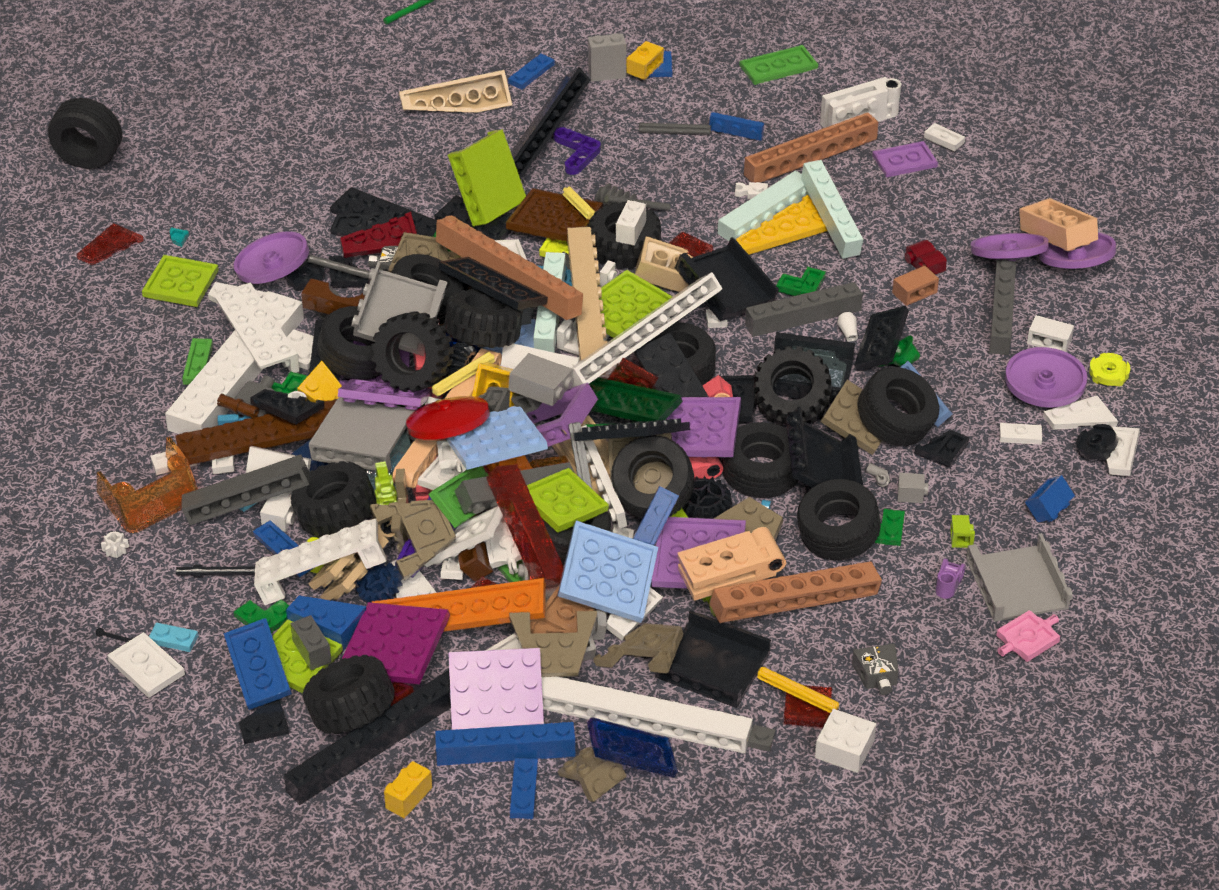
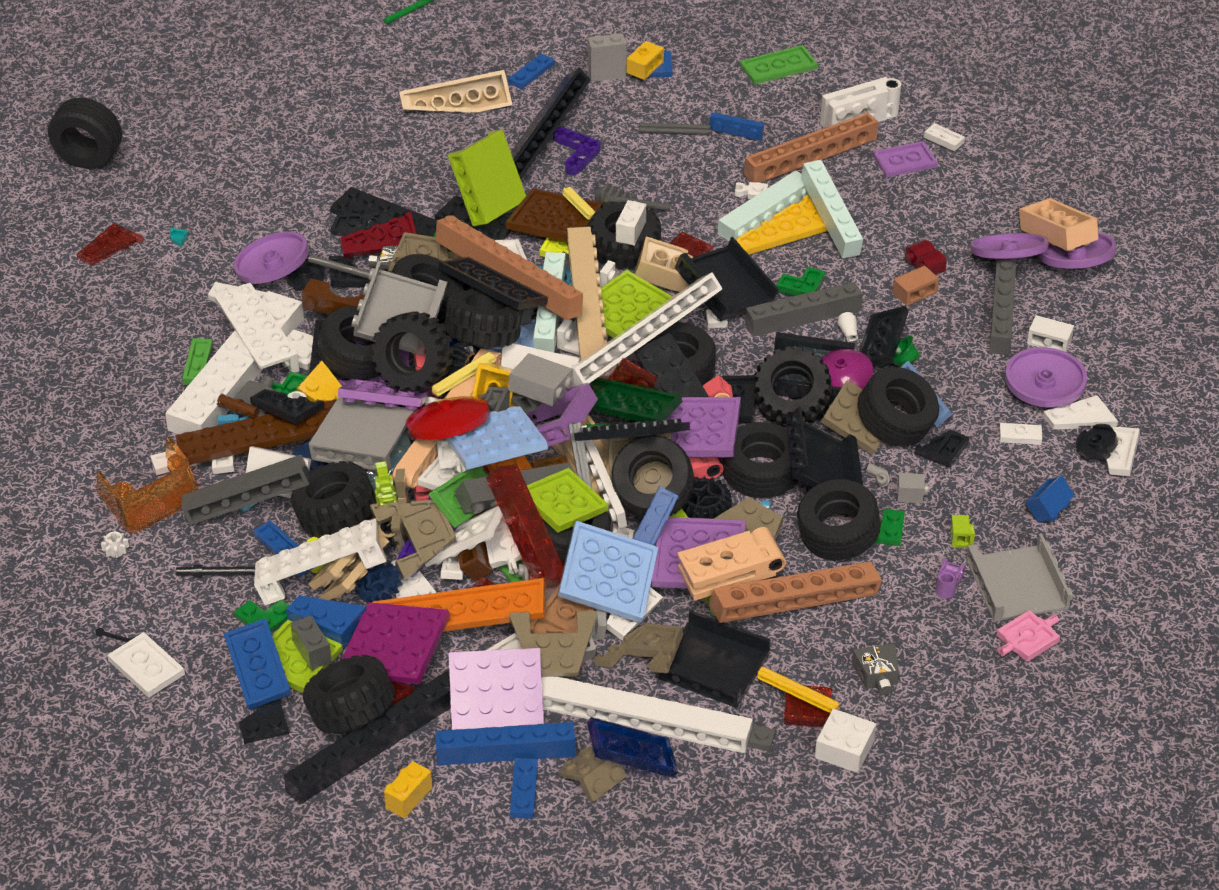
lime plate [142,255,219,307] -> none
medium azure plate [149,622,198,652] -> none
white brick [260,491,295,532] -> none
neon yellow plate [1089,353,1130,386] -> none
none -> magenta dish [822,349,873,389]

